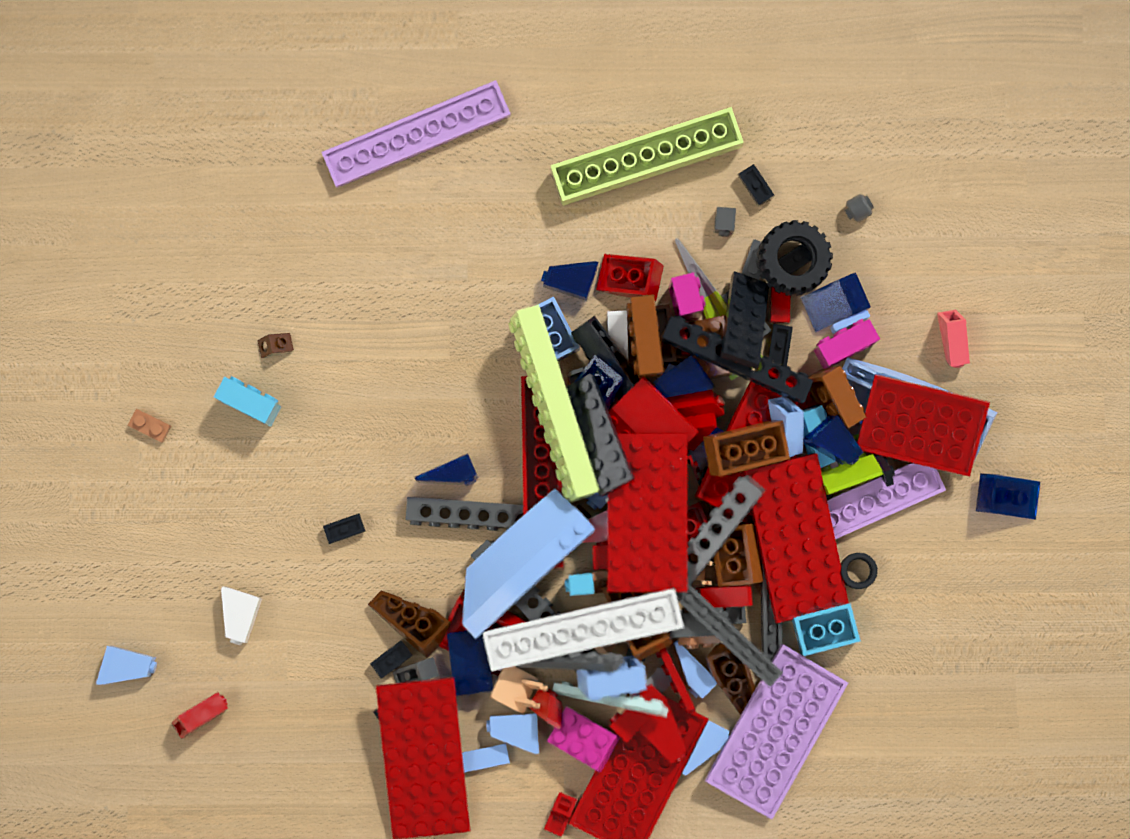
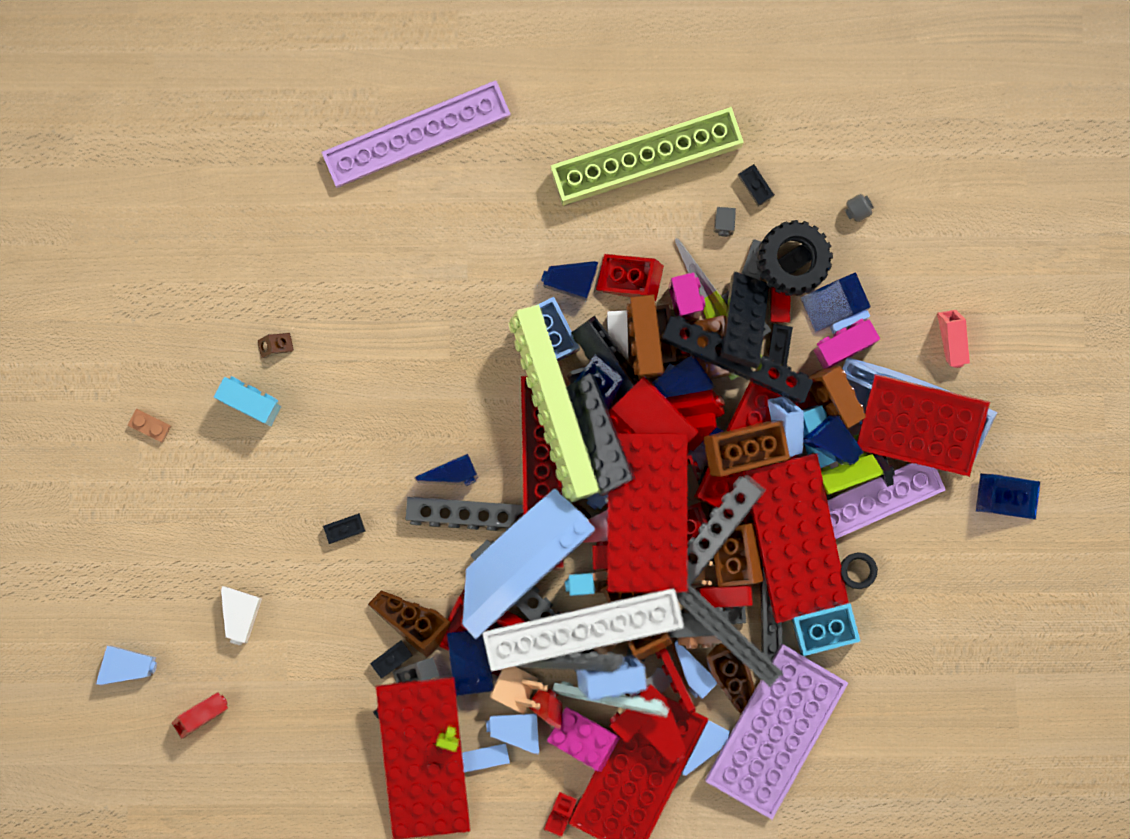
none -> lime tile [436,727,459,751]

